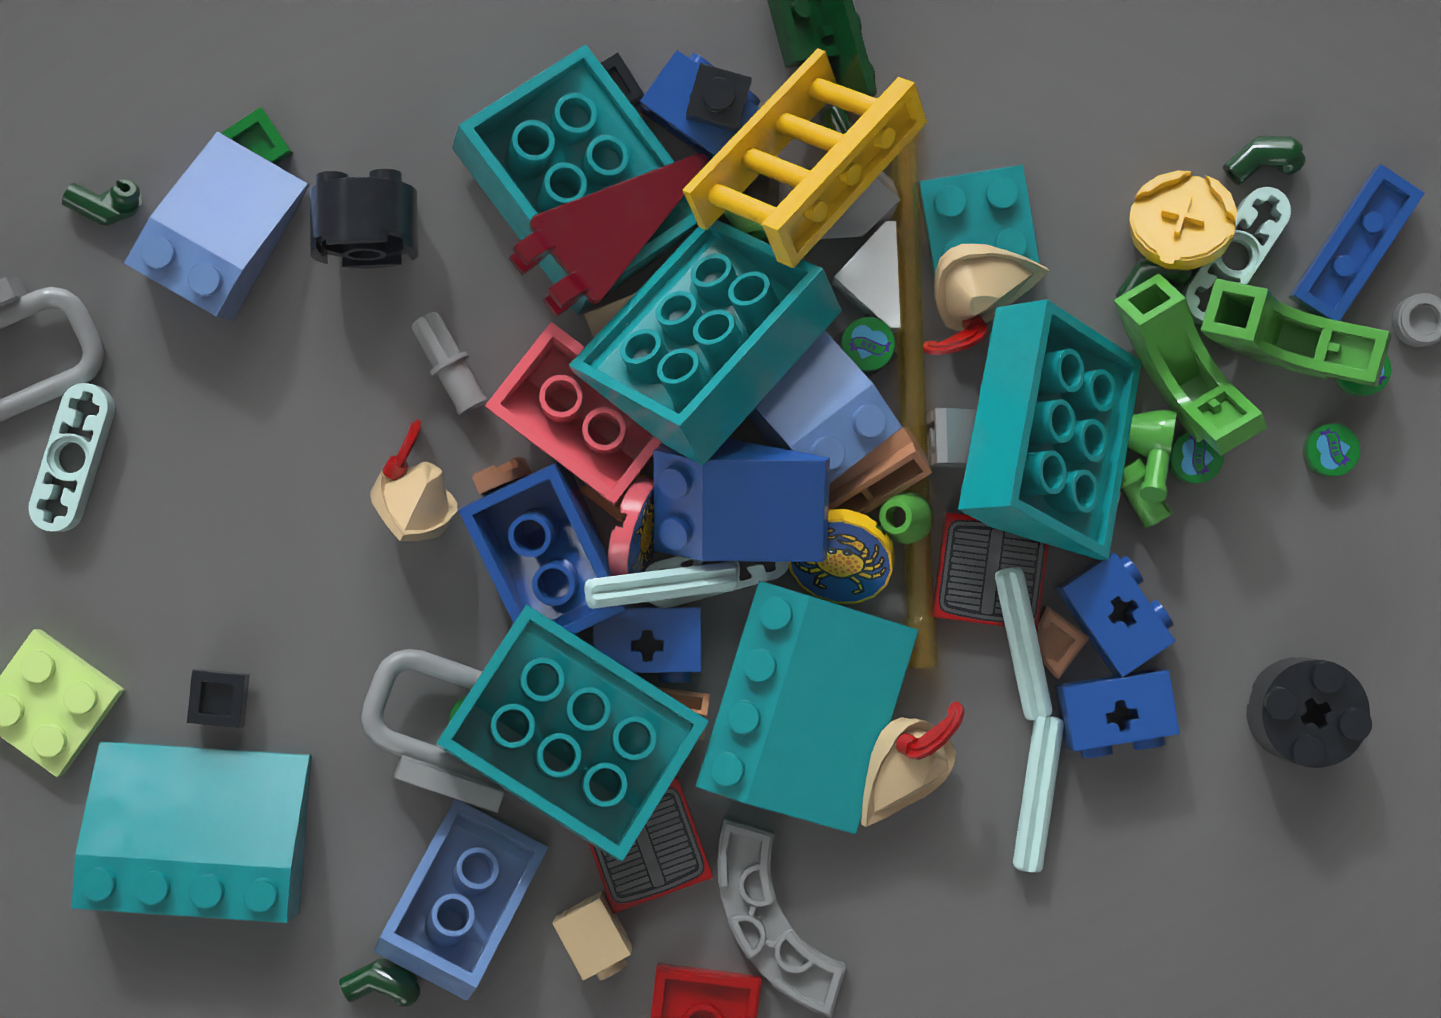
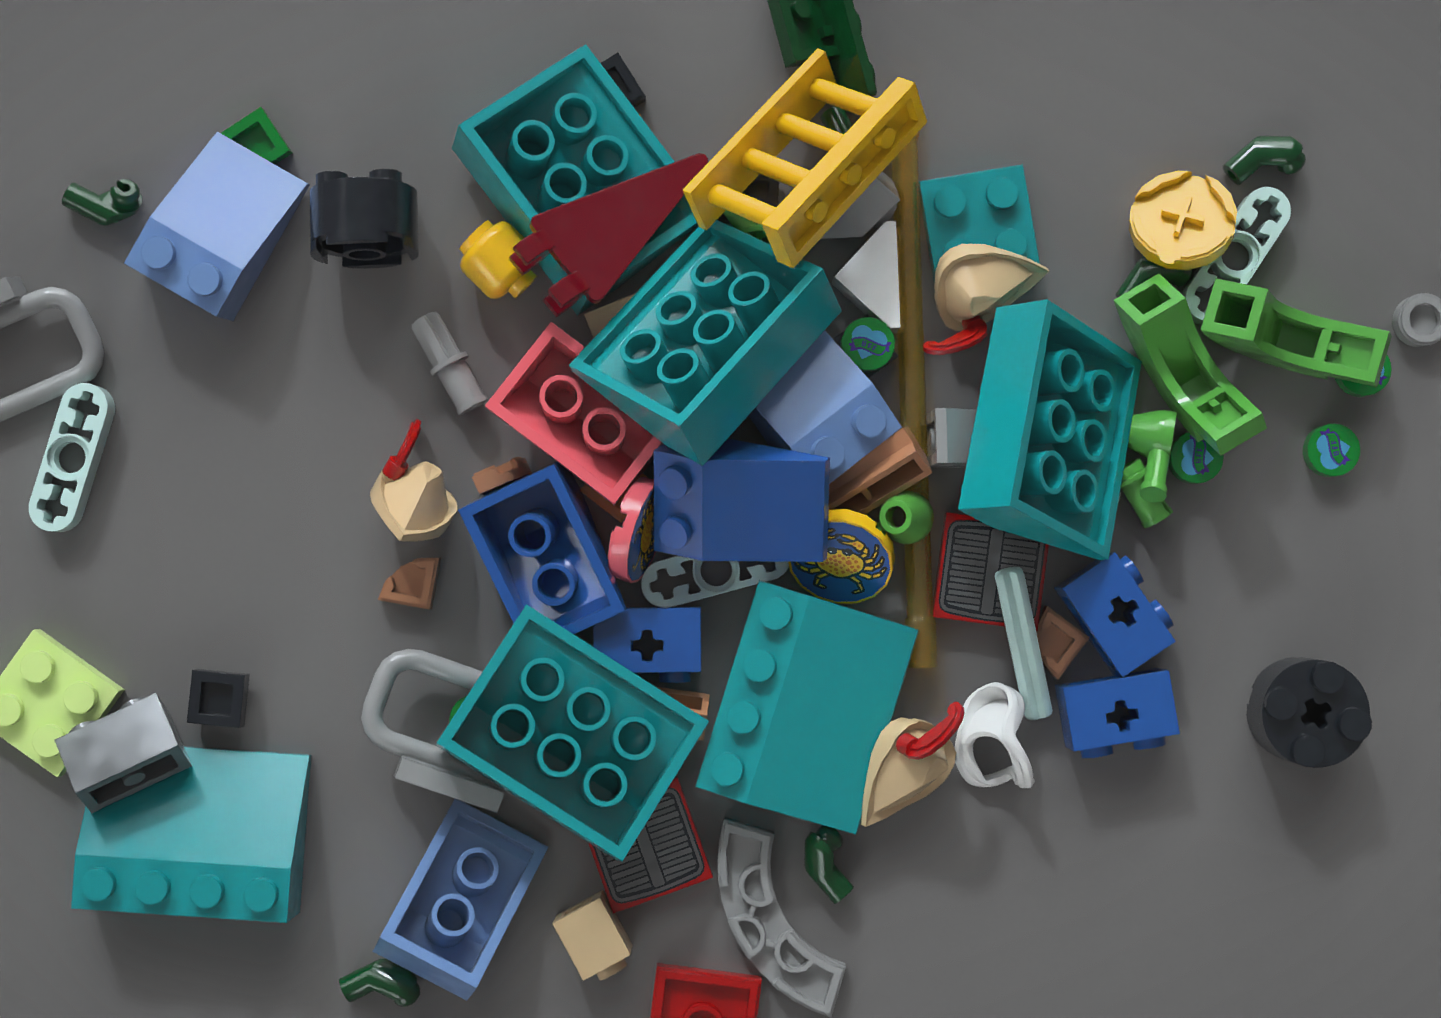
light aqua axle [584,562,738,609] -> none
blue brick [640,50,761,161] -> none
black plate [686,63,752,133] -> none
light aqua axle [1013,716,1064,873] -> none
blue plate [1288,164,1425,321] -> none
none -> brick [55,693,192,813]
none -> nougat tile [378,558,441,610]
none -> yellow head [459,220,538,299]
none -> dark green arm [804,825,854,904]
none -> white piece [954,682,1035,788]

